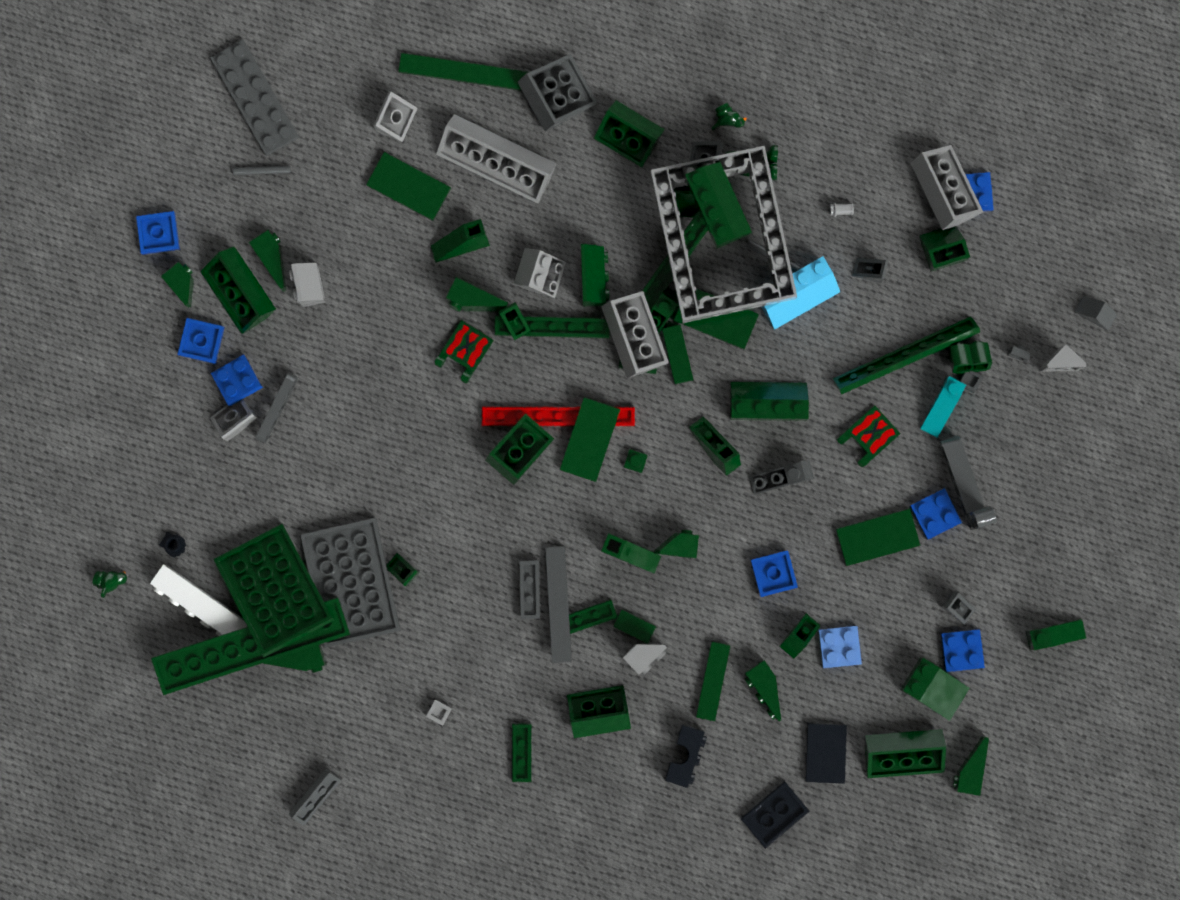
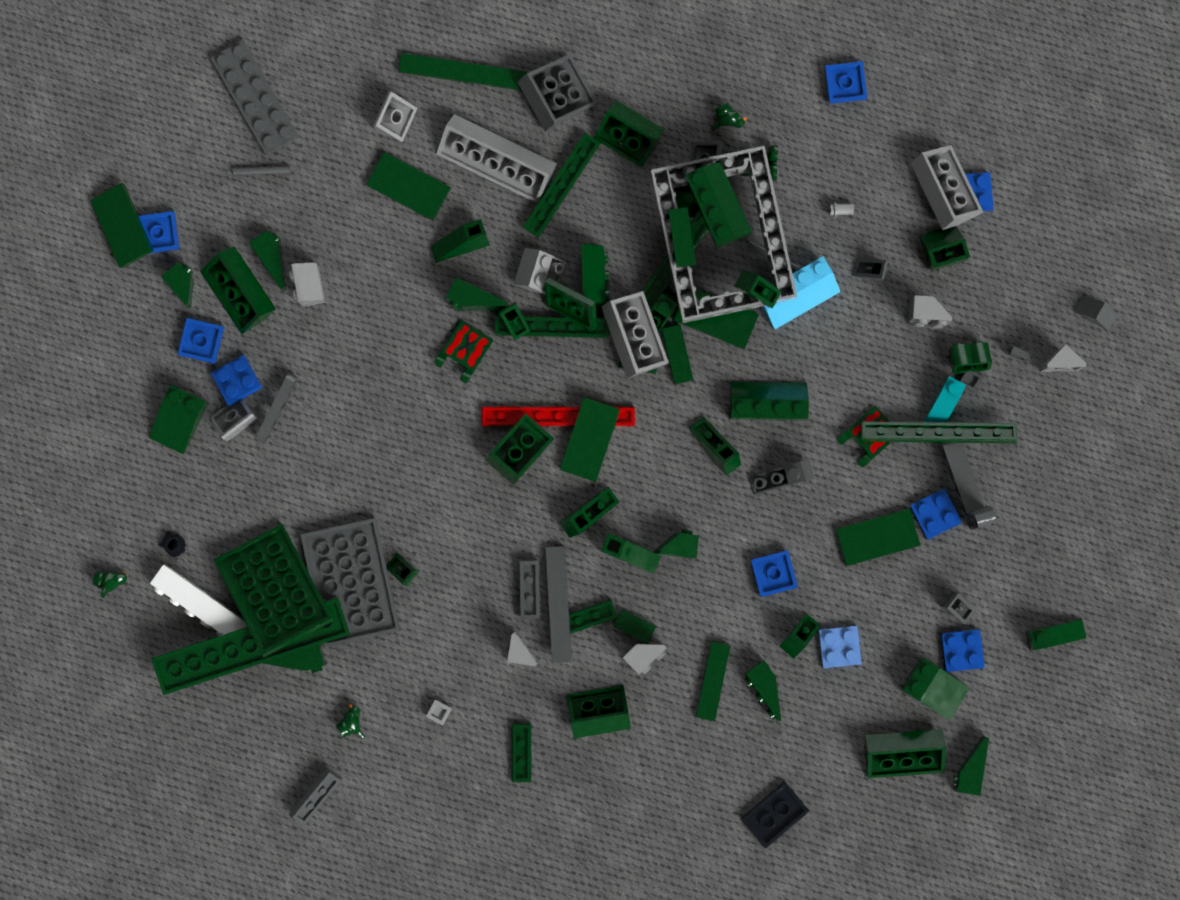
dark green plate [624,449,648,473] -> none
black arch [665,724,707,788] -> none
black tile [806,723,847,784] -> none
dark green plate [833,316,980,395] -> none
none -> dark green tile [90,183,154,268]
none -> dark green slope [149,385,209,454]
none -> dark green animal [336,704,365,739]
none -> light grey slope [507,632,538,666]
none -> dark green plate [523,133,601,239]
none -> dark green tile [544,278,597,331]
none -> dark green slope [559,487,620,538]
none -> dark green tile [669,207,696,268]
none -> dark green slope [734,269,782,309]
none -> blue plate [824,61,867,104]
none -> dark green tile [861,422,1017,444]
none -> light grey slope [908,295,952,329]

